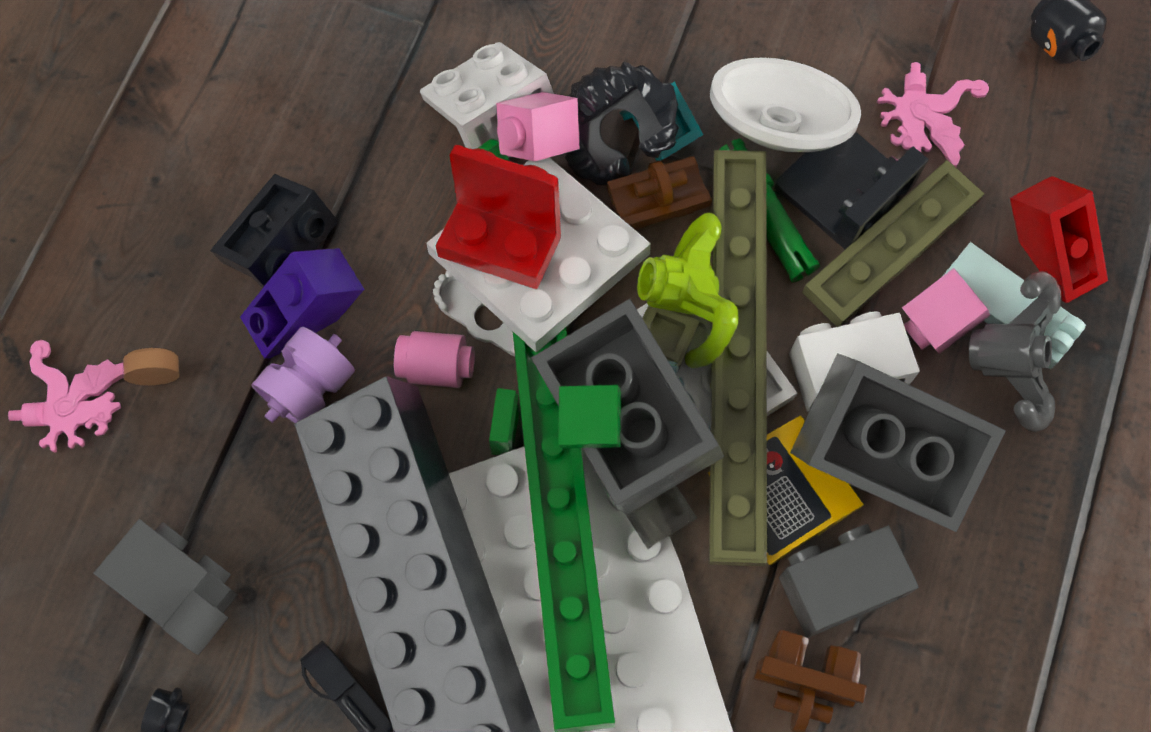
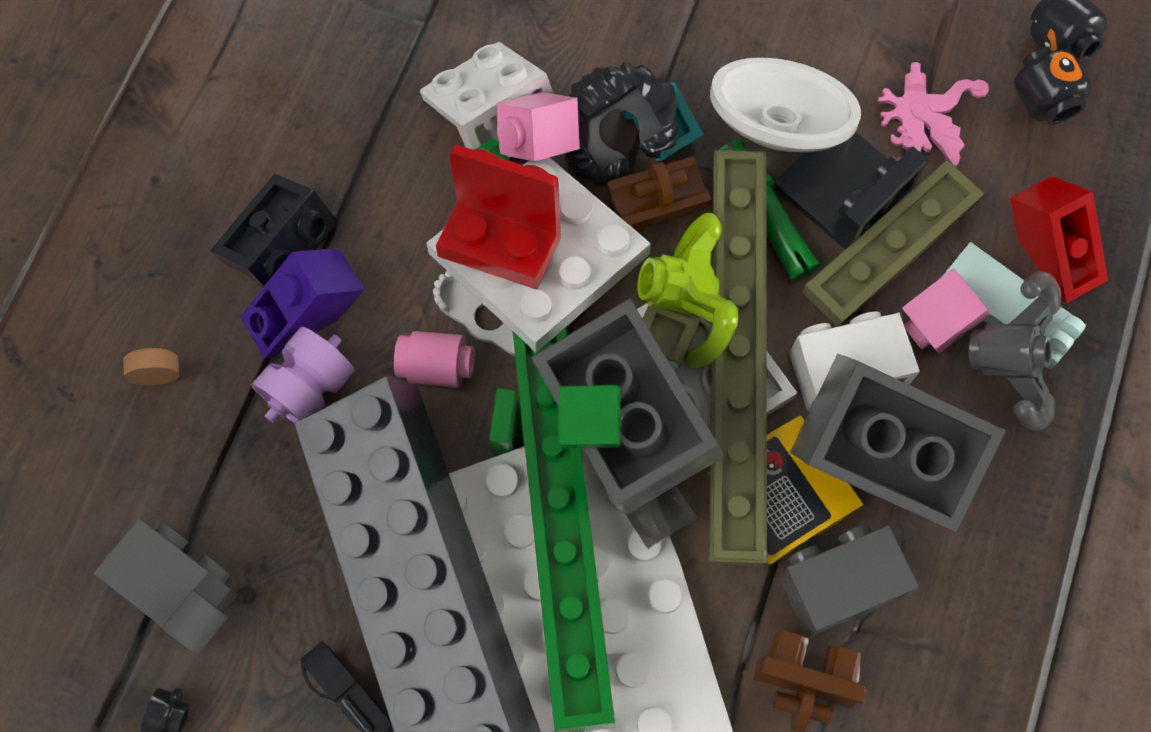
bright pink piece [8,340,124,453] -> none
none -> black head [1014,47,1091,125]

